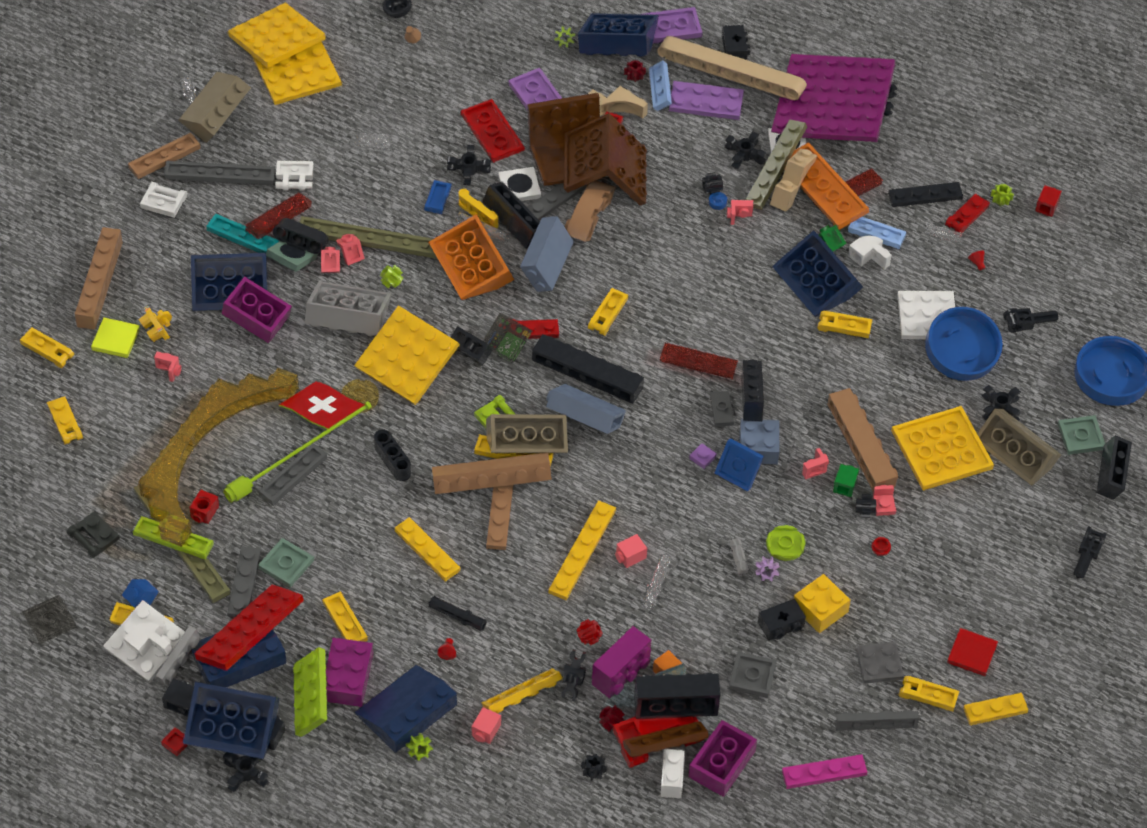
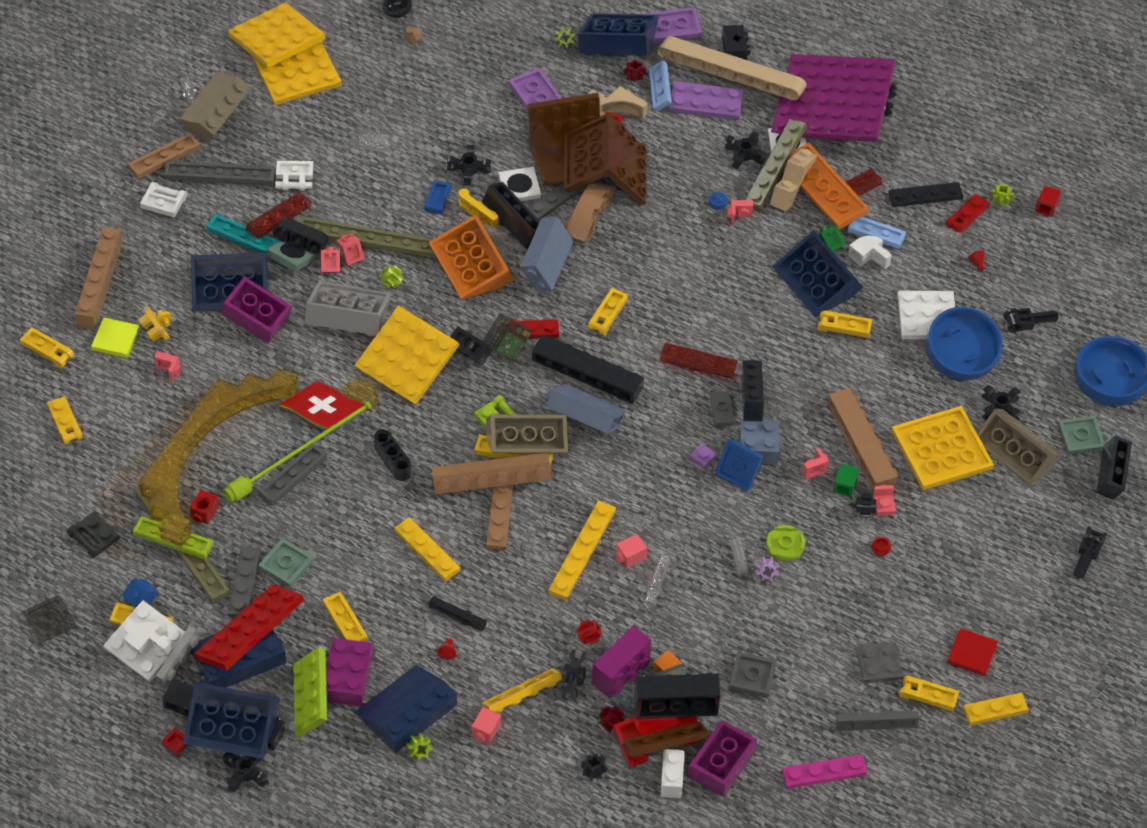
red tile [460,99,525,163] -> none
black gear [702,172,724,195] -> none
black brick [758,598,806,641] -> none
yellow brick [794,574,851,633] -> none

